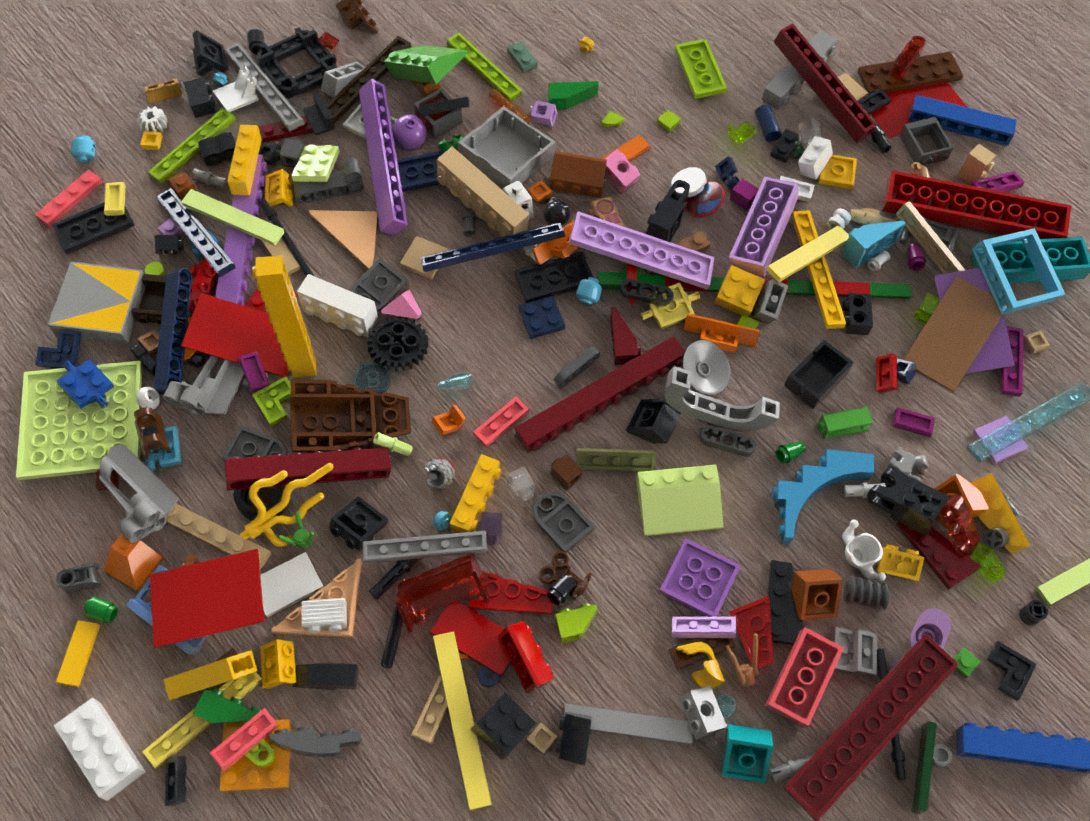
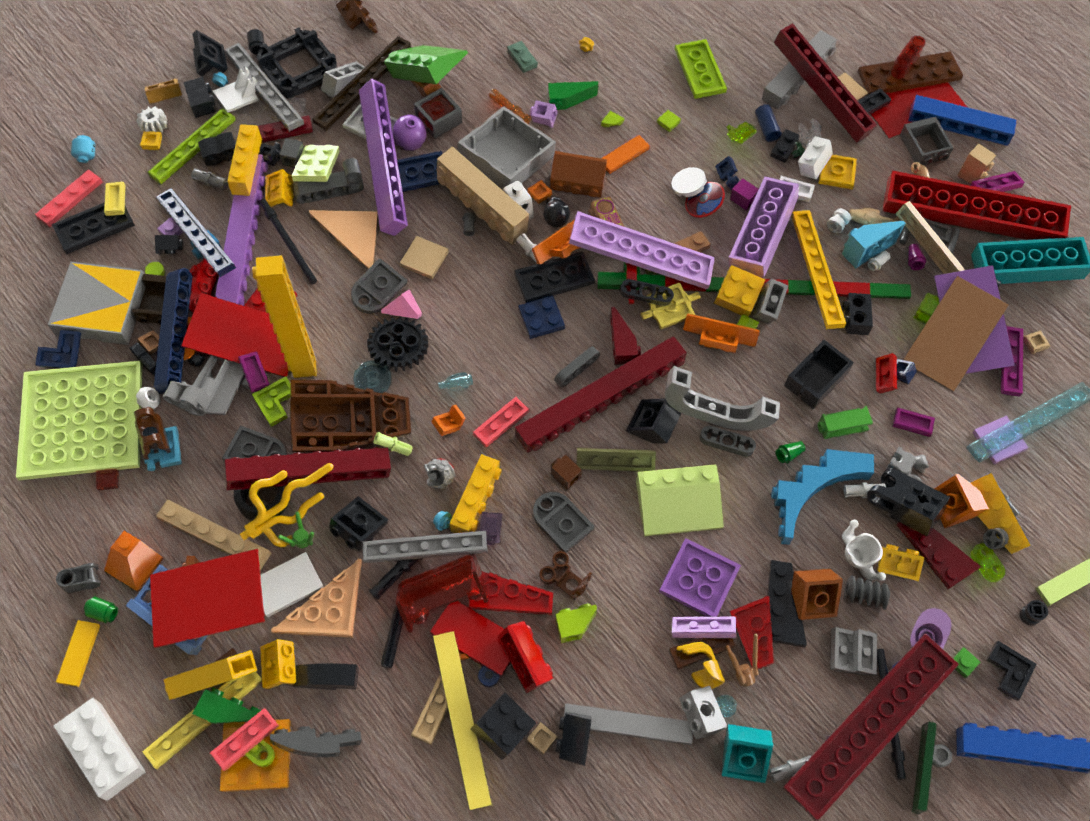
blue plate [56,359,114,409] -> none
light grey panel [99,443,179,543] -> none
black plate [165,756,187,806] -> none
dark orange slope [166,171,196,200] -> none
yellowish green tile [181,189,284,246] -> none
tan tile [261,238,300,275] -> none
white brick [297,274,379,338] -> none
white brick [302,598,347,633] -> none
black panel [303,93,335,135] -> none
clear red tile [318,32,340,51] -> none
black axle [419,97,470,116] -> none
dark blue tile [421,223,565,272] -> none
green hair [437,134,464,153] -> none
lime tile [446,33,522,103] -> none
clear window [507,467,535,501] -> none
black brick [547,575,577,605] -> none
medium azure head [576,277,603,306] -> none
bright pink brick [605,149,641,194] -> none
black brick [645,180,690,242] -> none
light grey hat [683,340,731,395] -> none
coral brick [765,627,844,728] -> none
light yellow tile [766,225,849,283] -> none
black pin [870,122,892,153] -> none
clear red beam [941,495,980,556] -> none
medium azure window [972,228,1065,315] -> none

